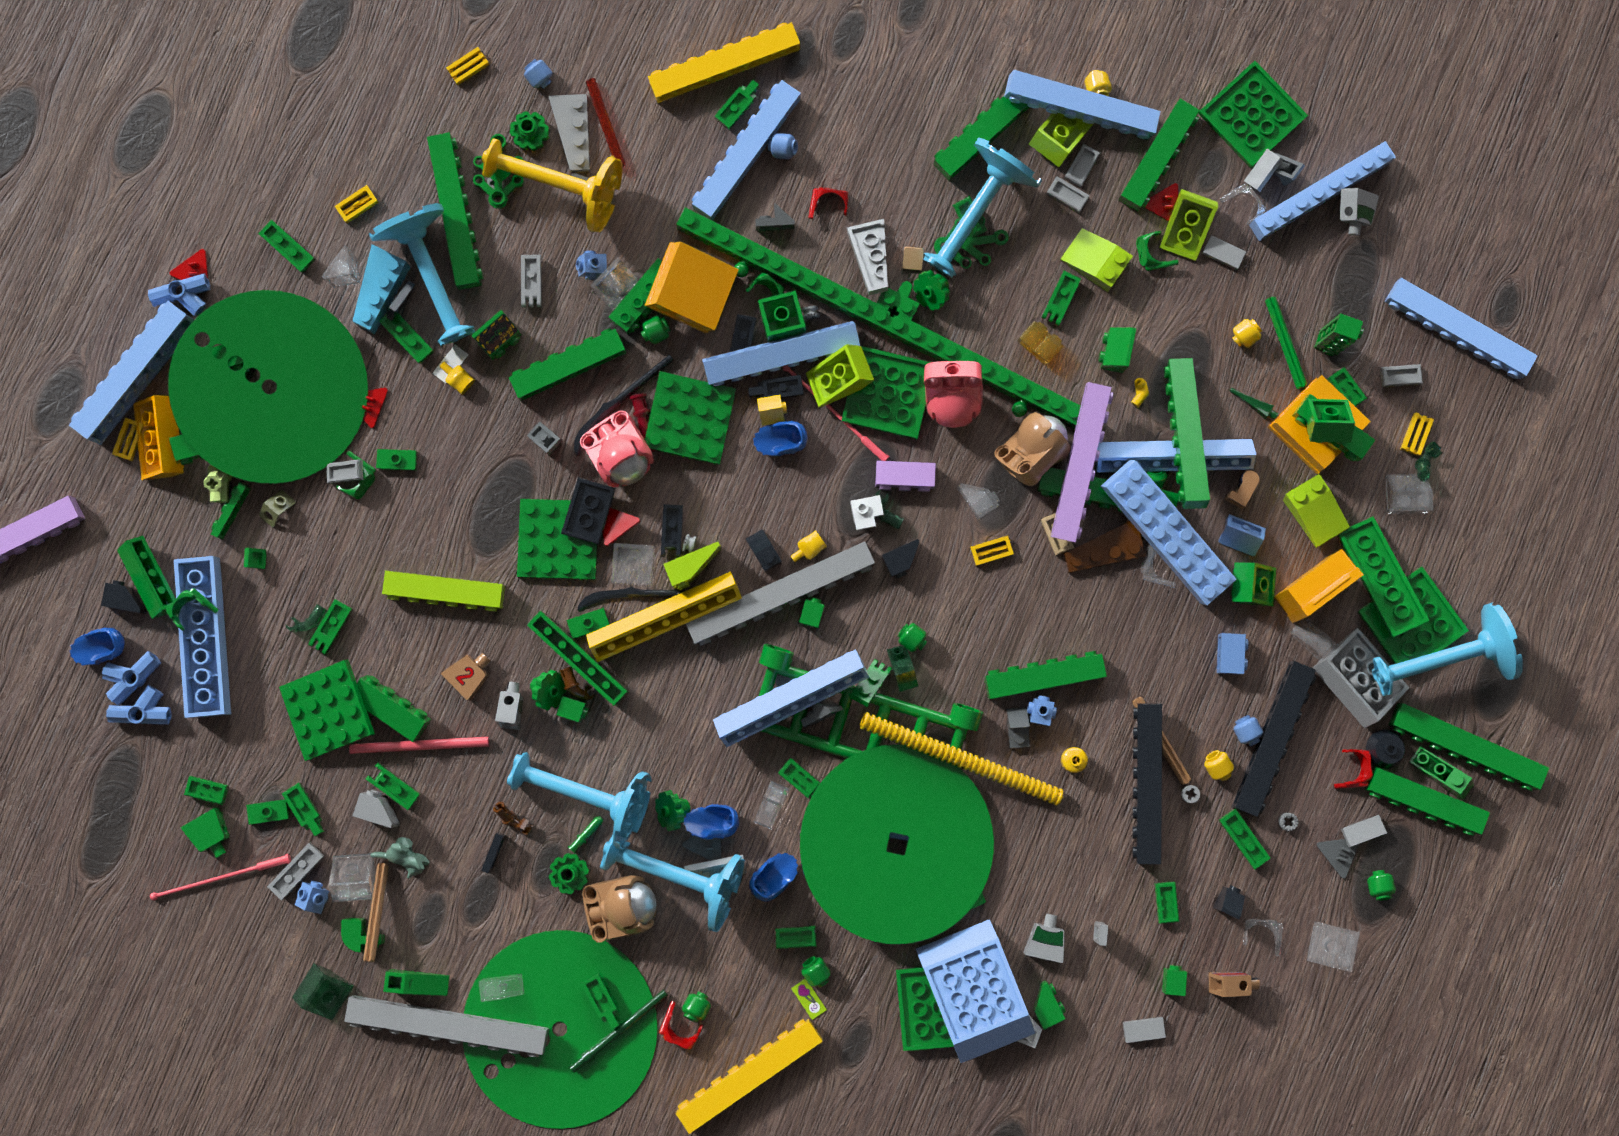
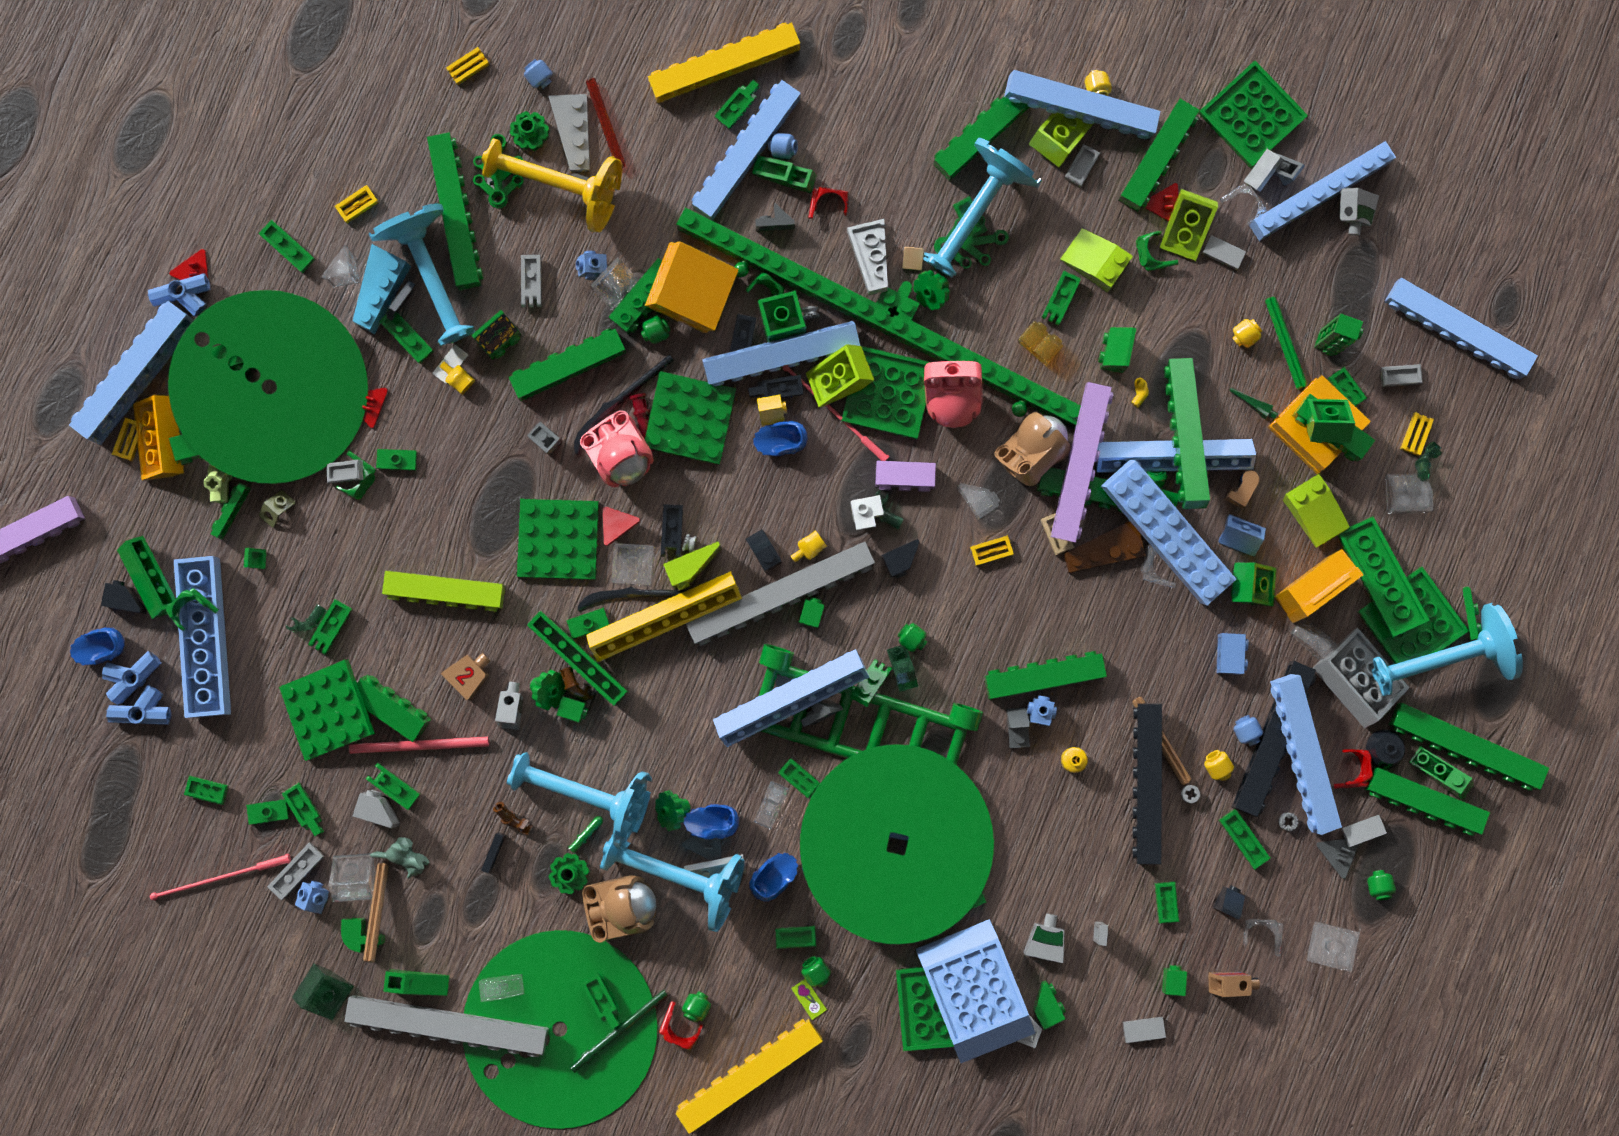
green torso [180,808,230,858] -> none
black tile [561,477,616,545] -> none
yellow piece [860,712,1063,806] -> none
light grey tile [1046,176,1090,213] -> none
none -> green slope [752,155,817,193]
none -> light blue brick [1270,674,1342,835]
none -> green hinge [1463,587,1482,640]

